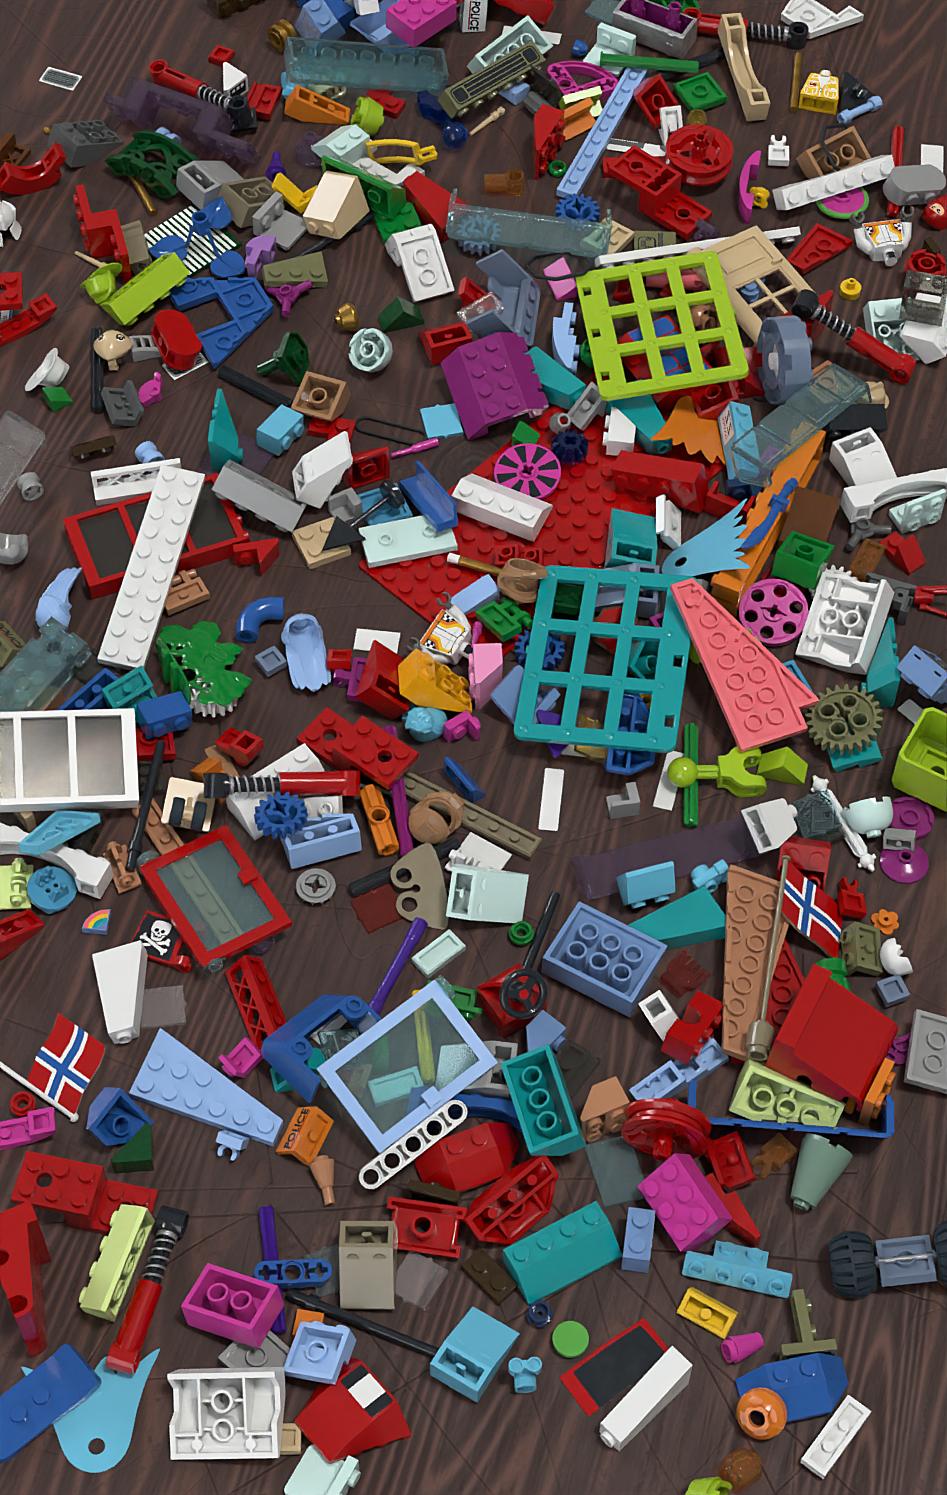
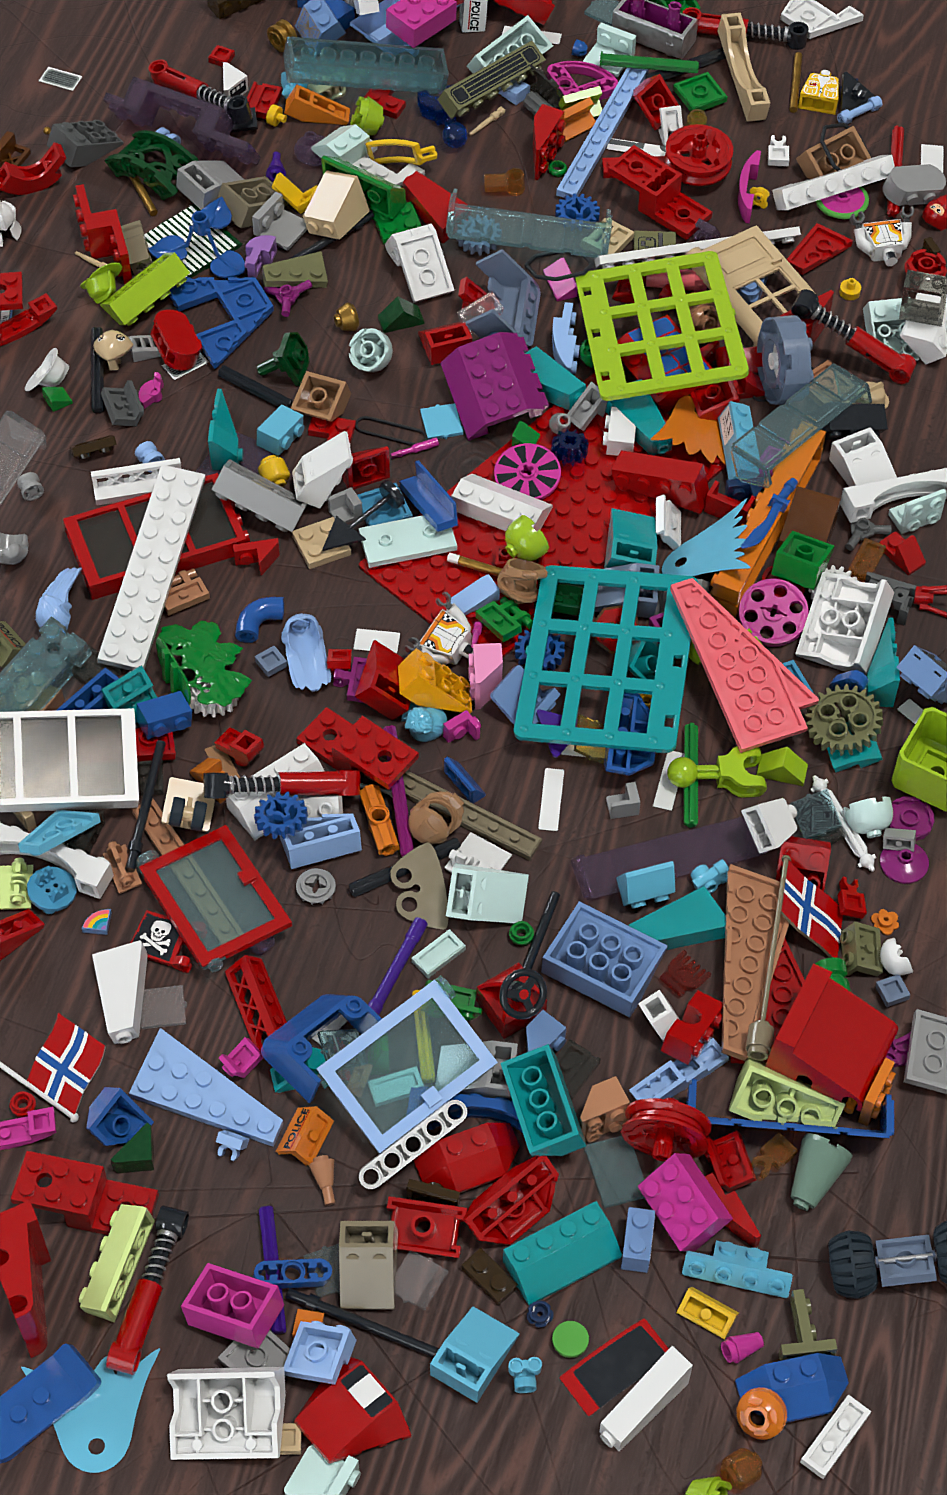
clear red piece [350,883,405,934] -> none
none -> yellow head [258,455,290,487]
none -> yellow tile [266,104,287,127]
none -> lime cylinder [505,515,549,561]
none -> blue beam [829,670,869,693]

